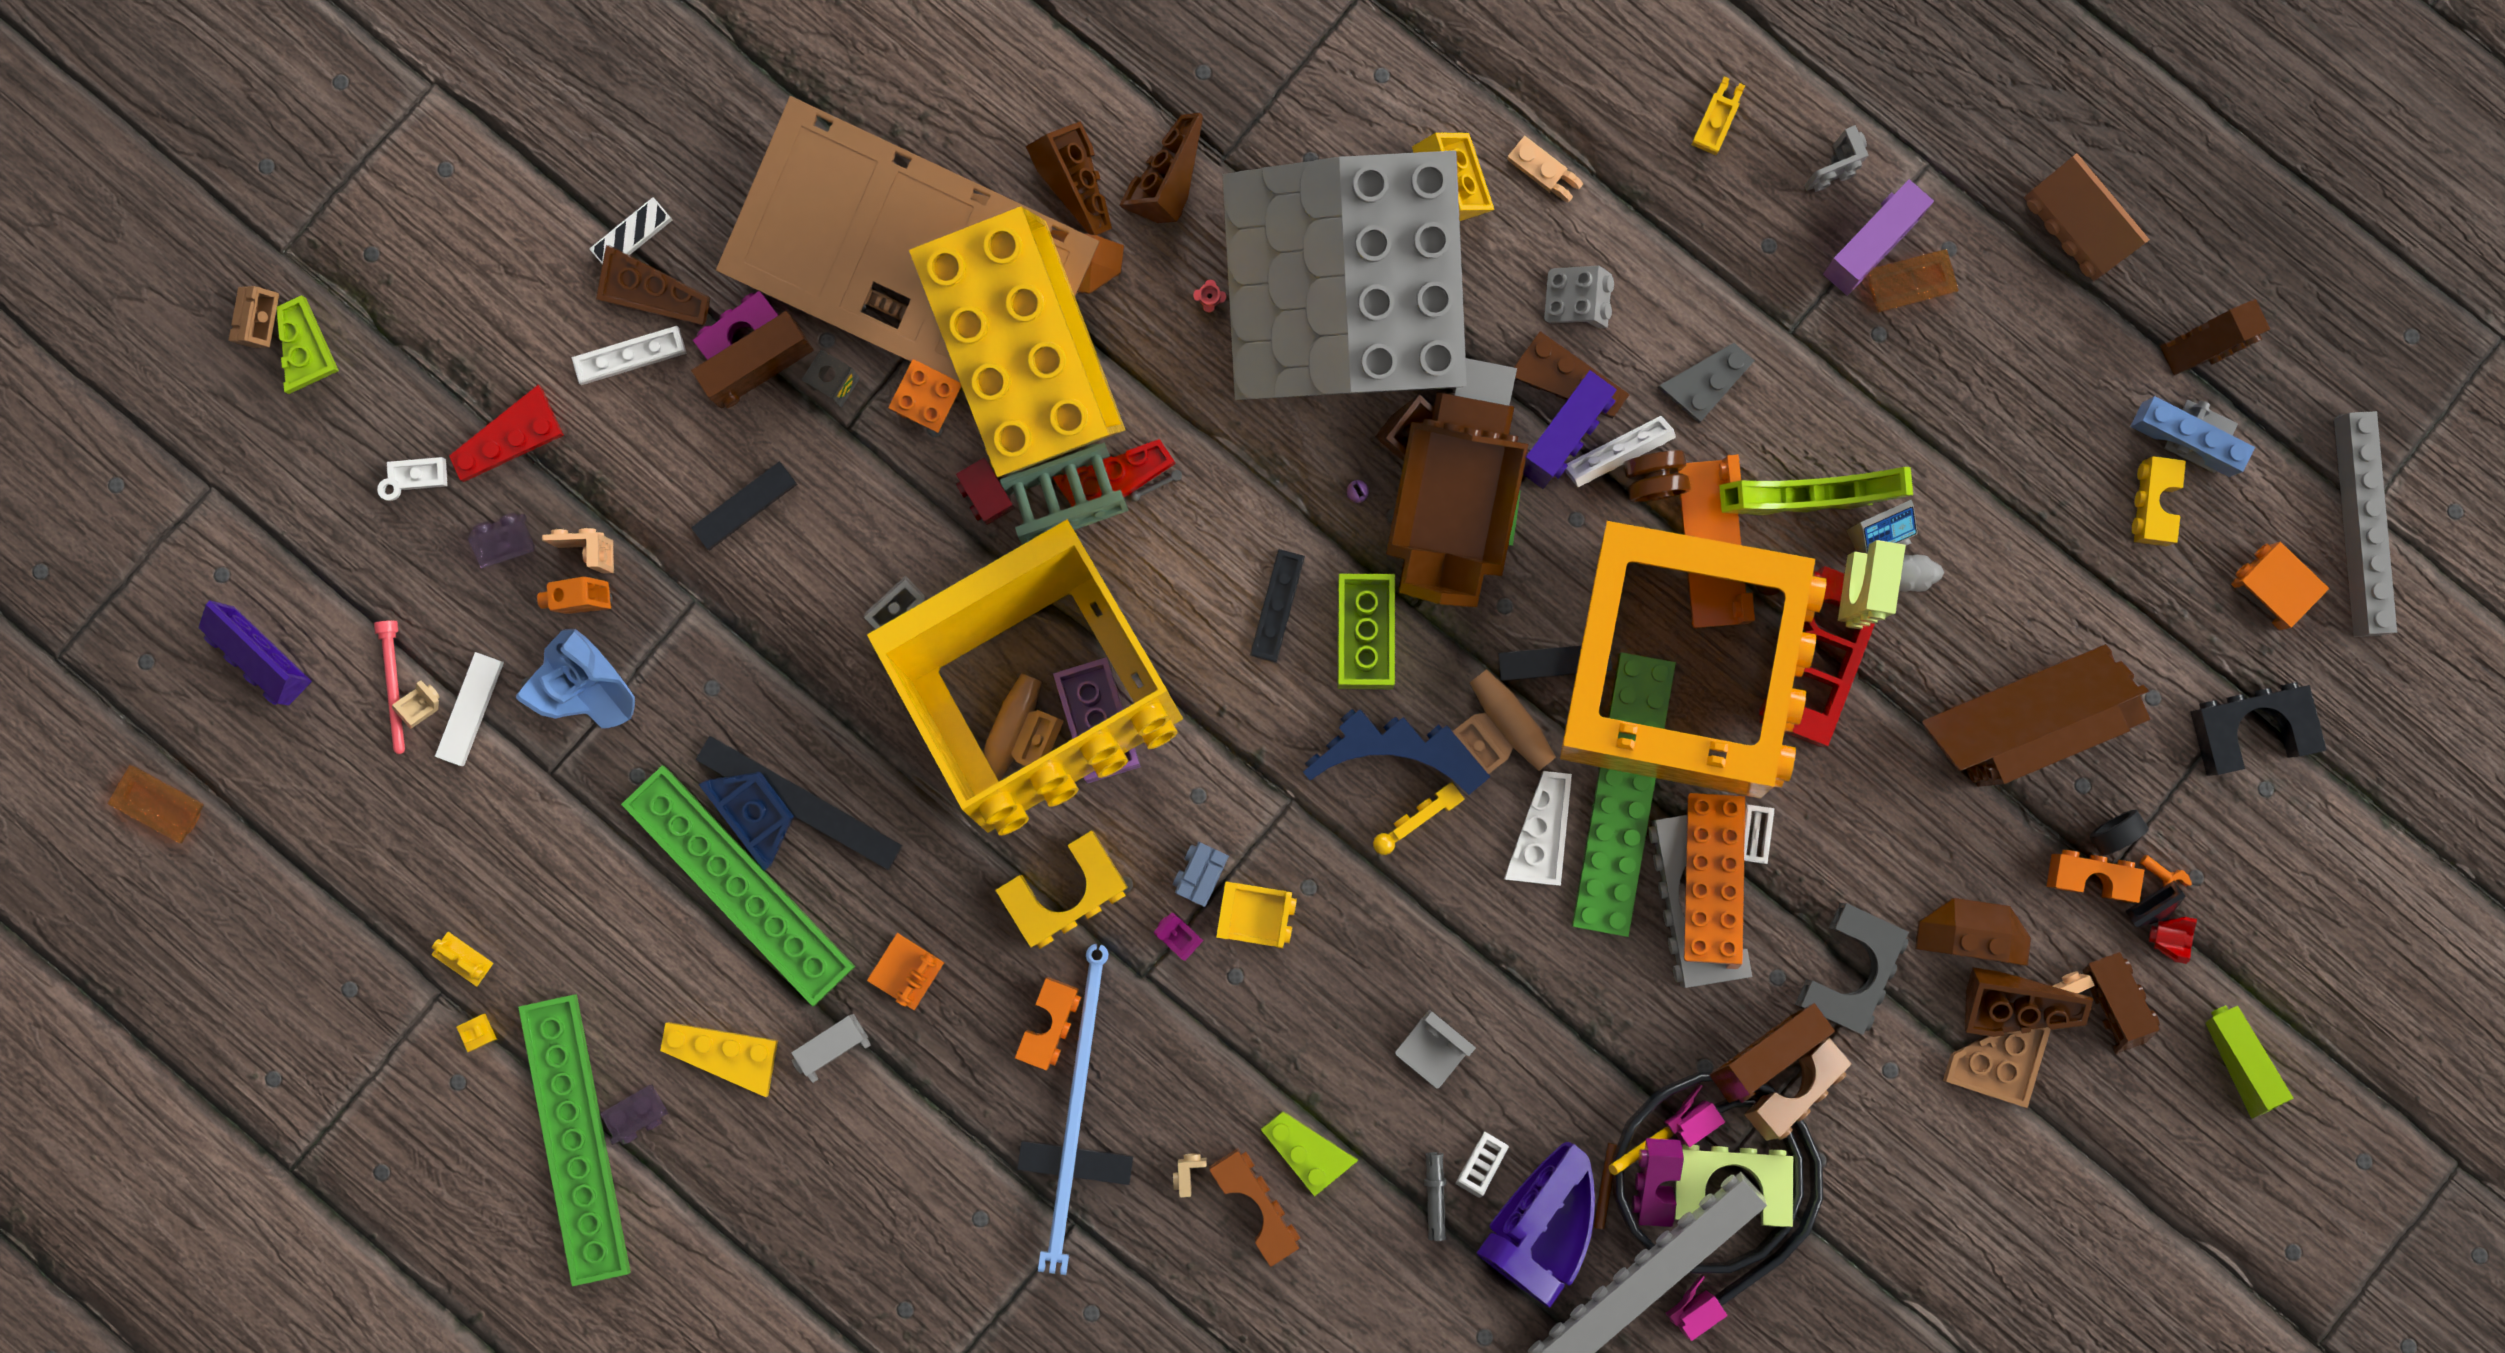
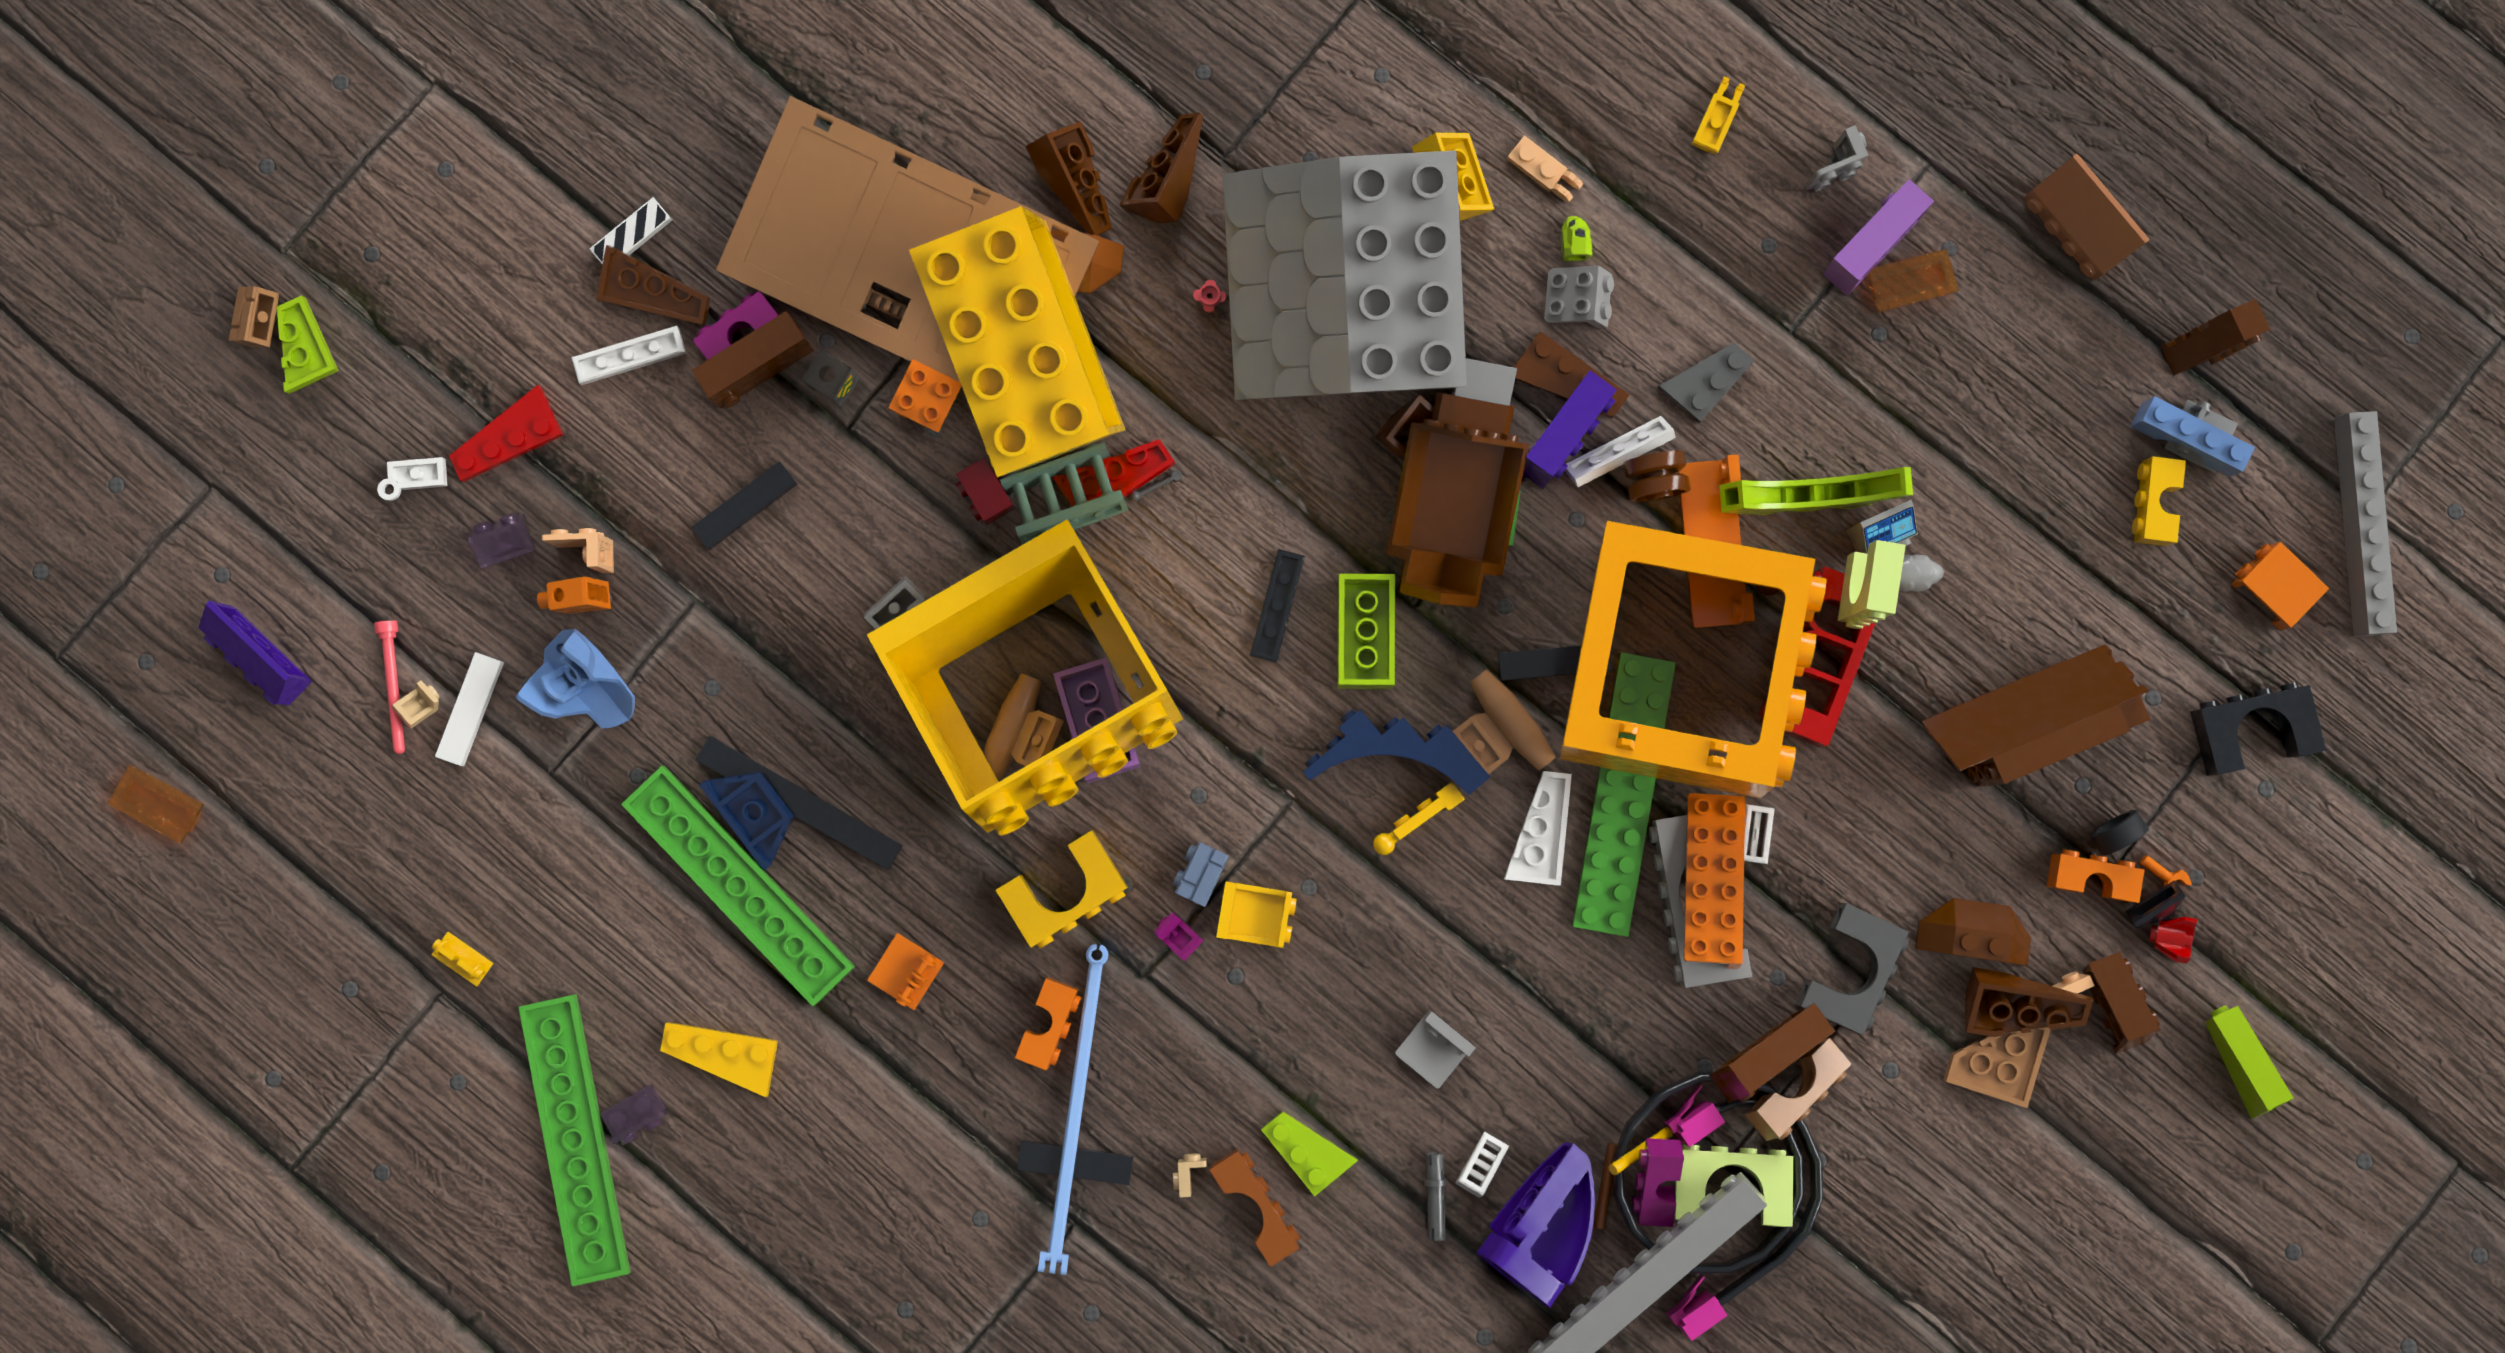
yellow tile [456,1014,497,1052] -> none
light grey brick [791,1014,871,1083] -> none
medium lavender hinge [1347,480,1369,503] -> none
none -> lime rock [1561,216,1592,262]

